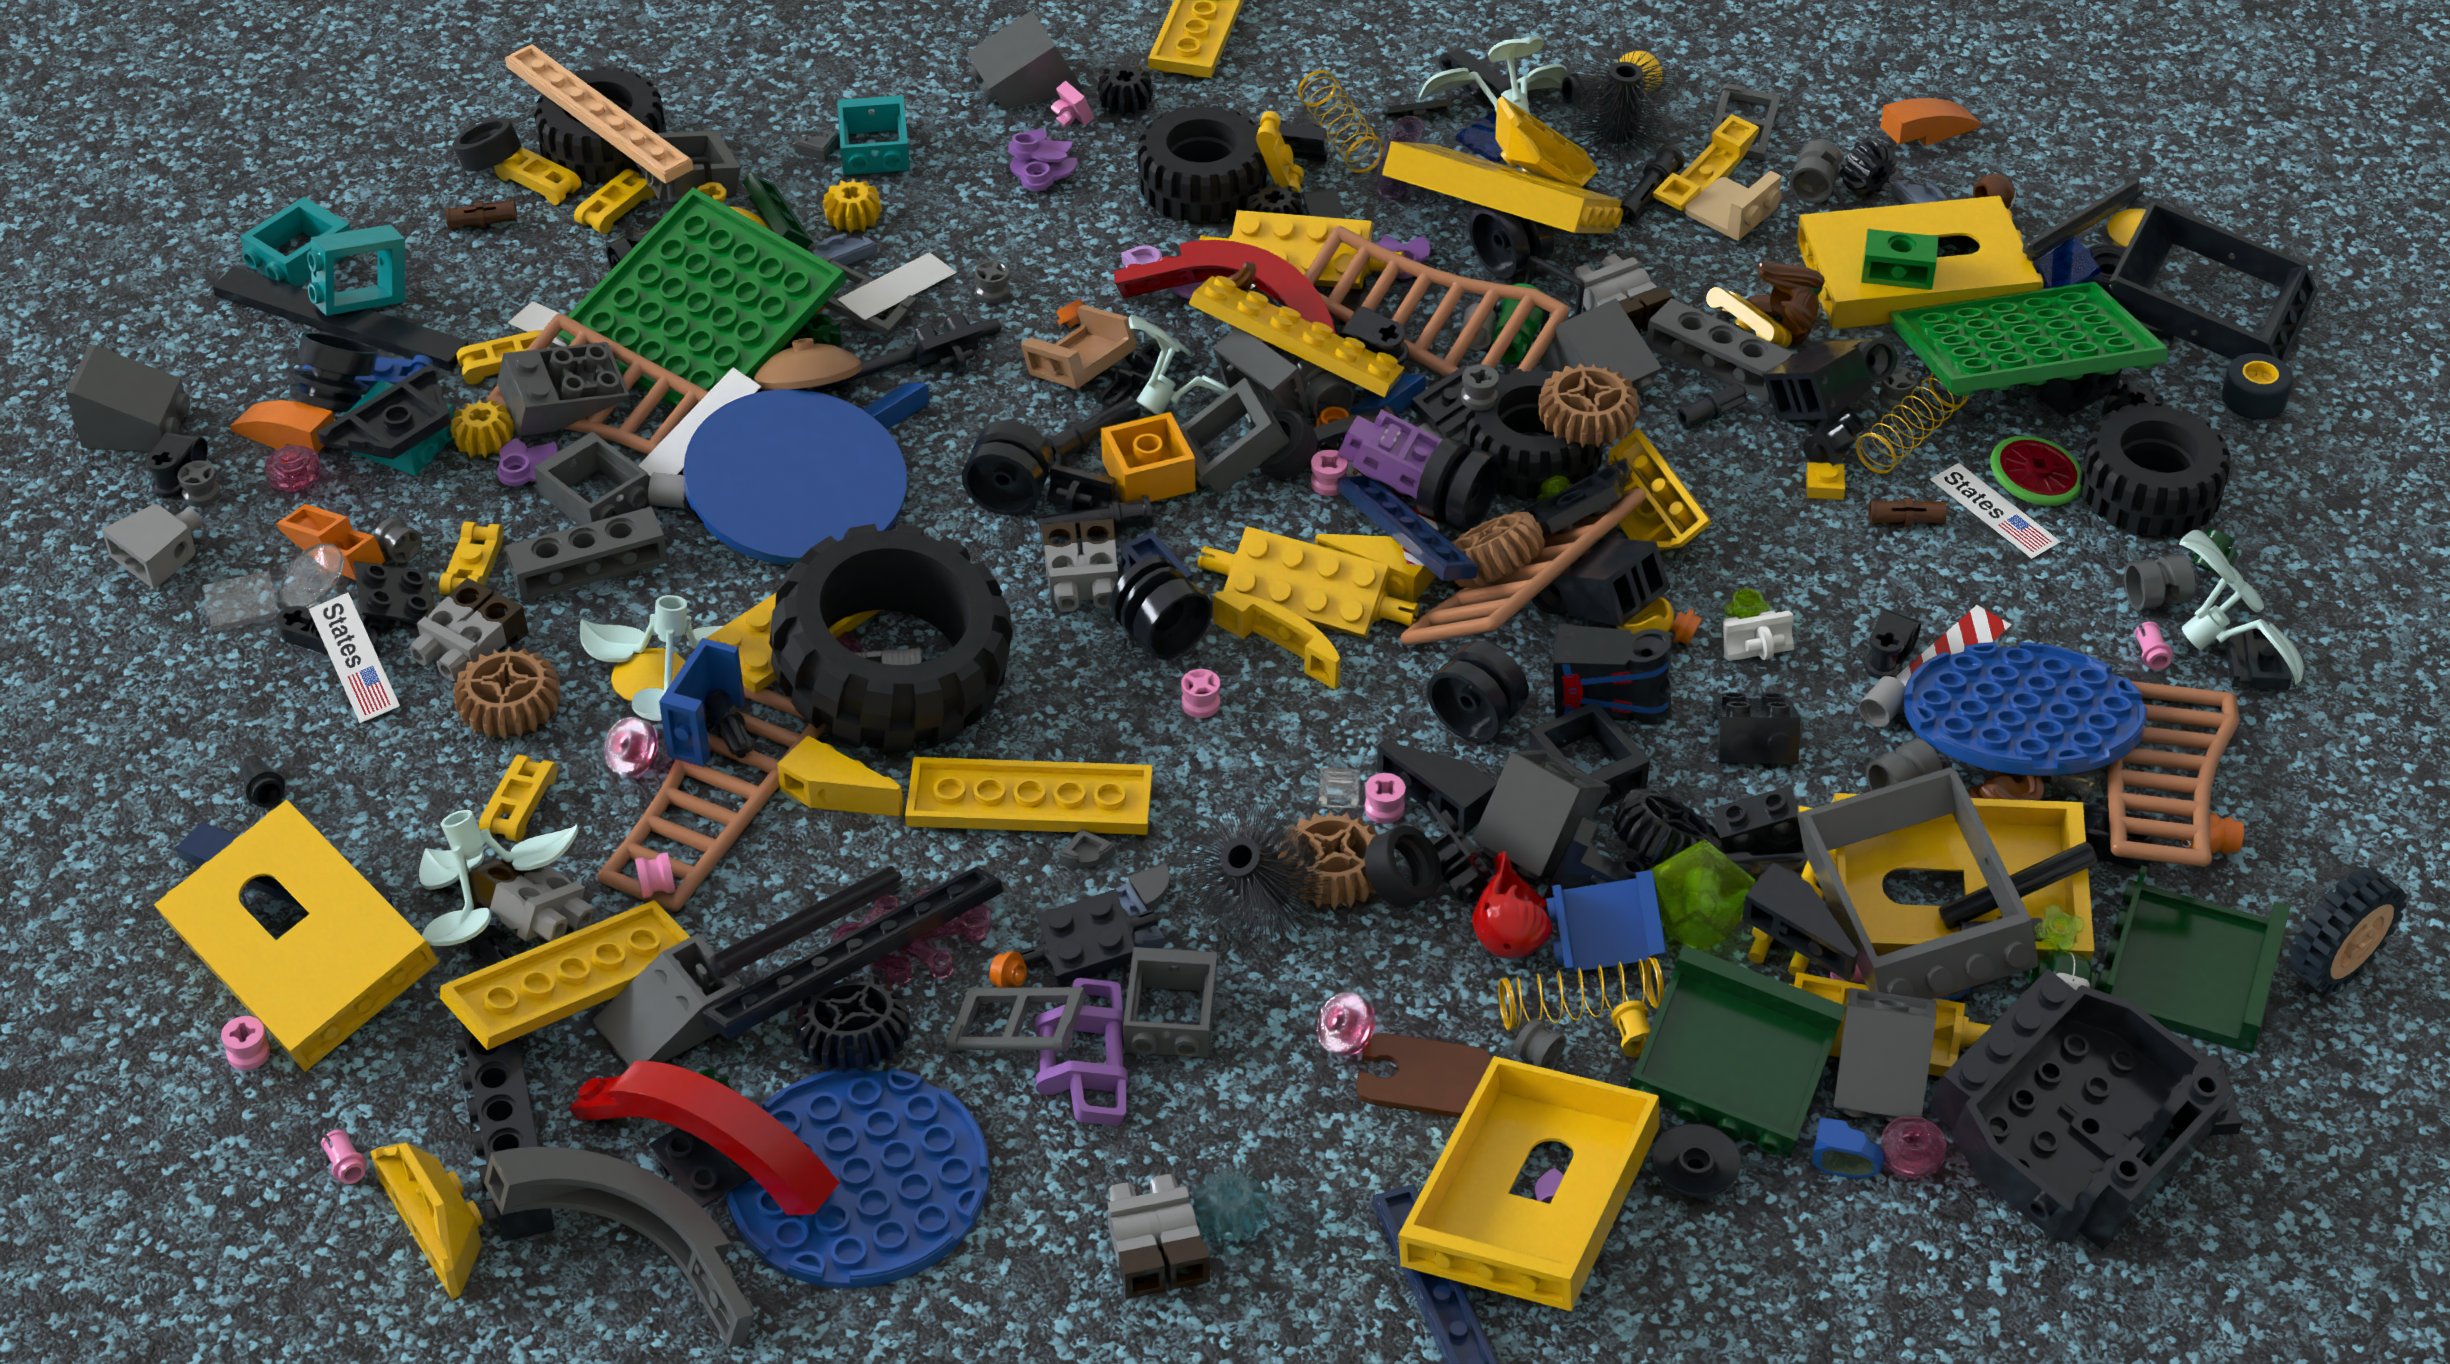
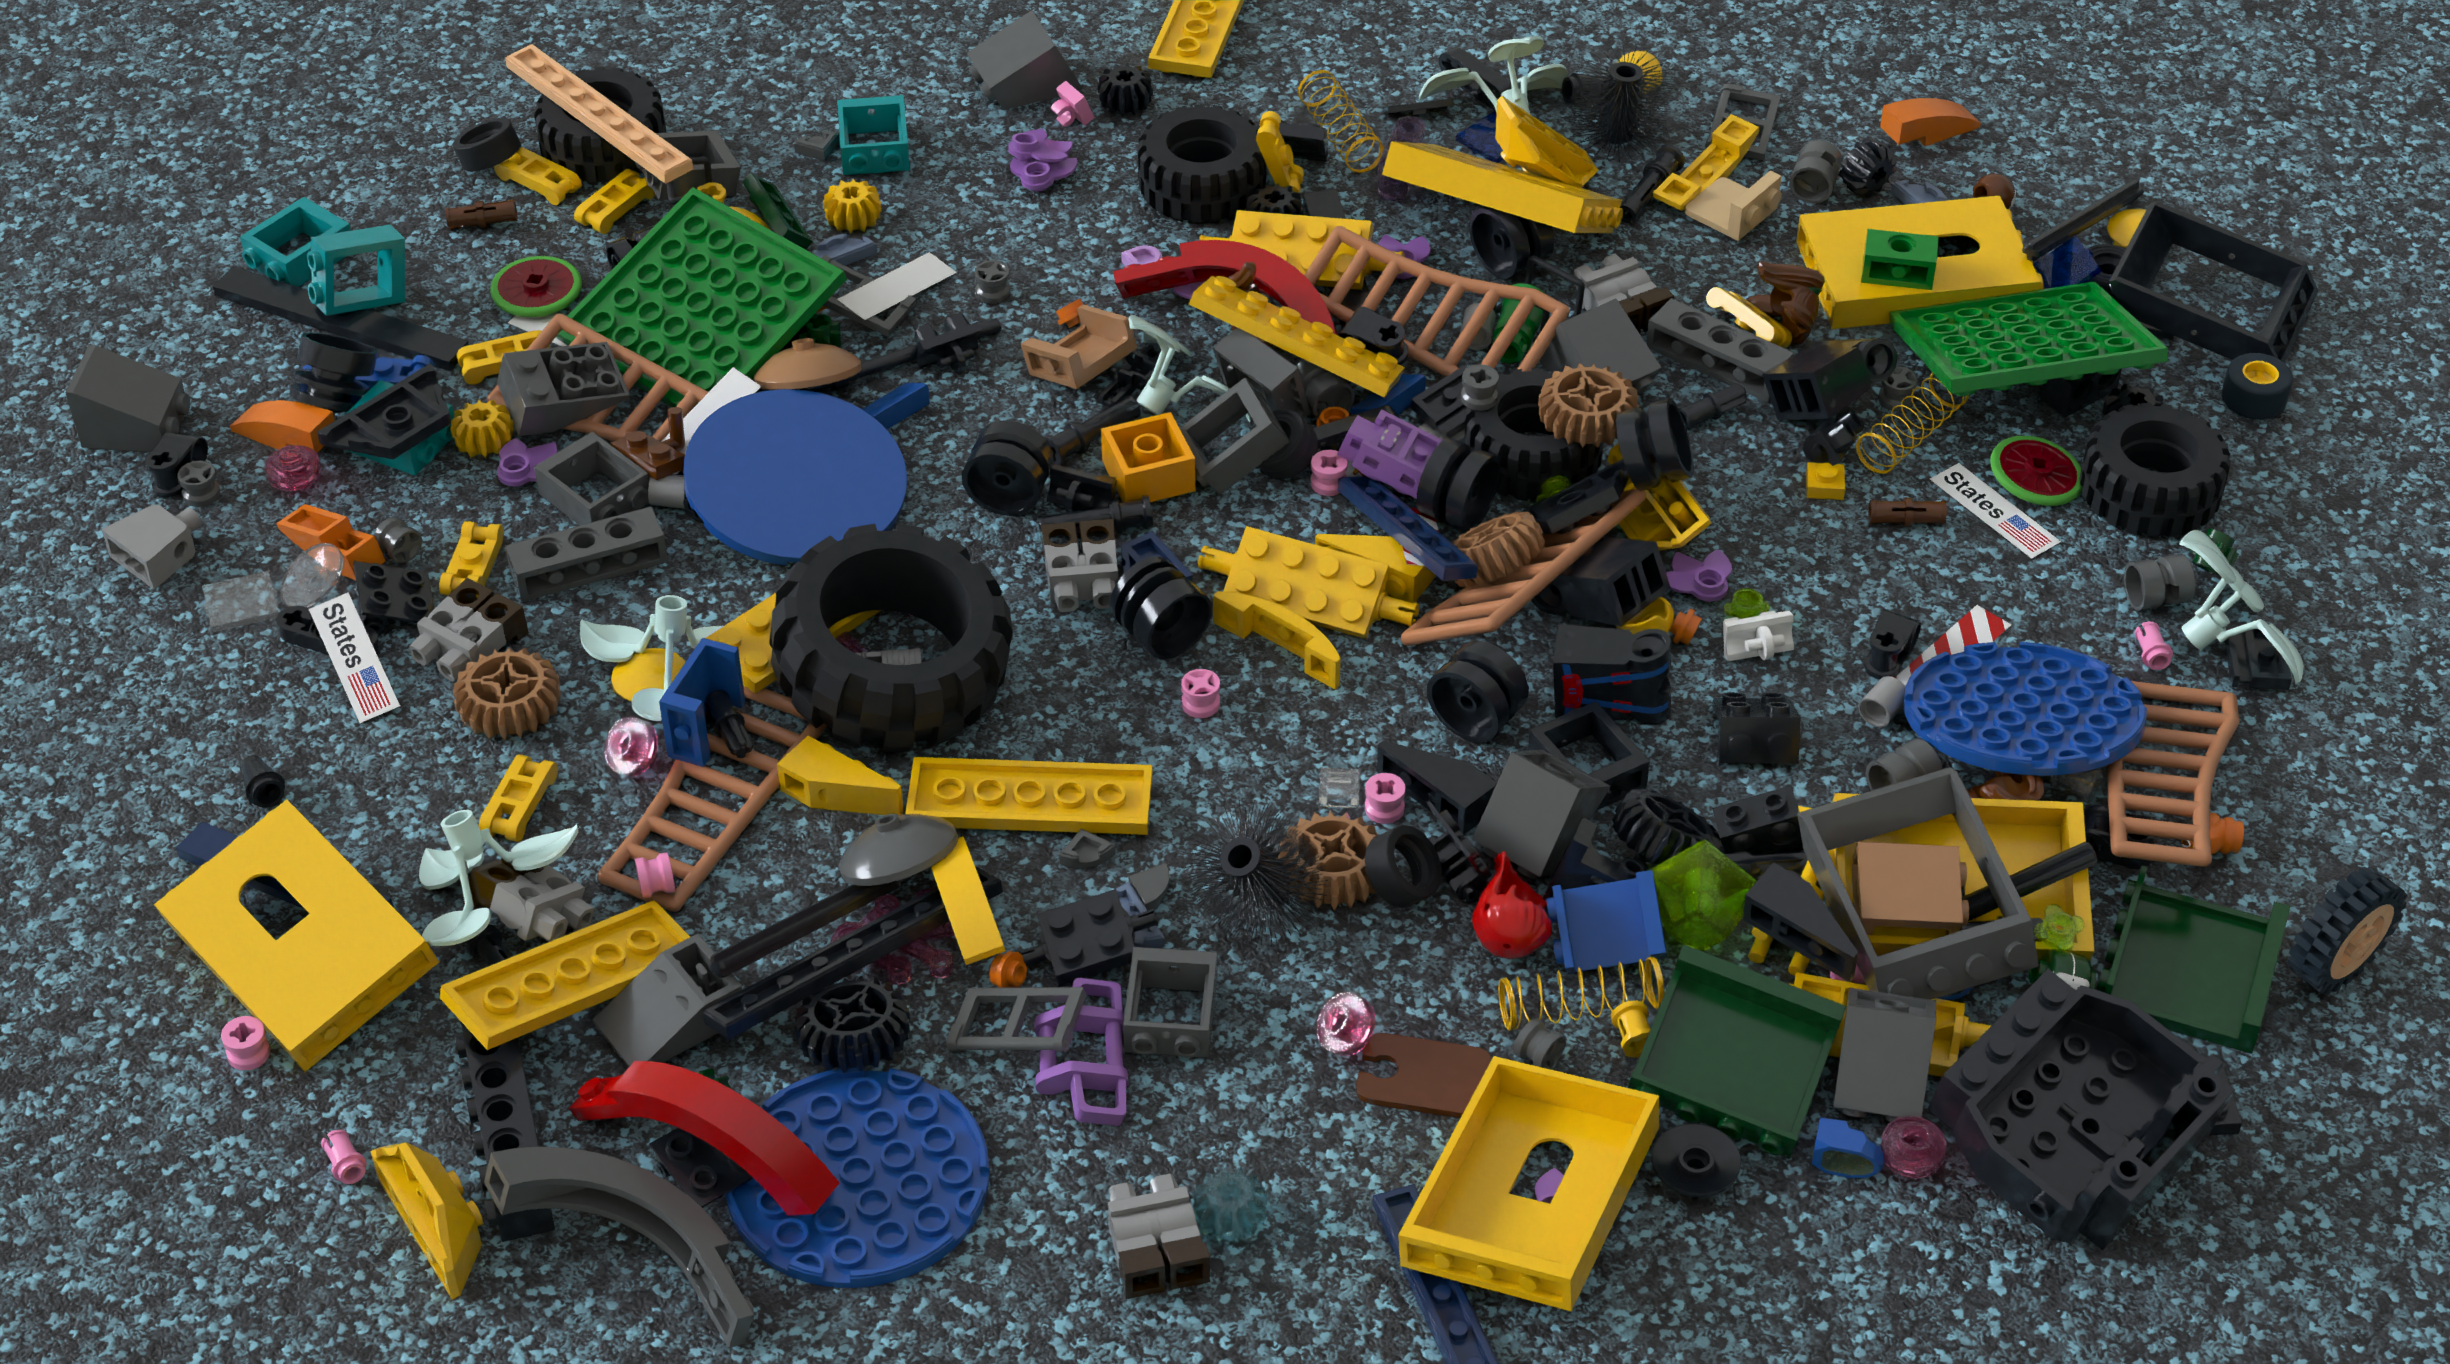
none -> dark red wheel [490,256,582,317]
none -> reddish brown plate [611,407,685,480]
none -> dark grey dish [838,814,958,886]
none -> yellow slope [931,836,1006,965]
none -> black wheel [1616,398,1694,492]
none -> medium lavender plate [1666,549,1732,602]
none -> medium nougat panel [1851,842,1969,935]

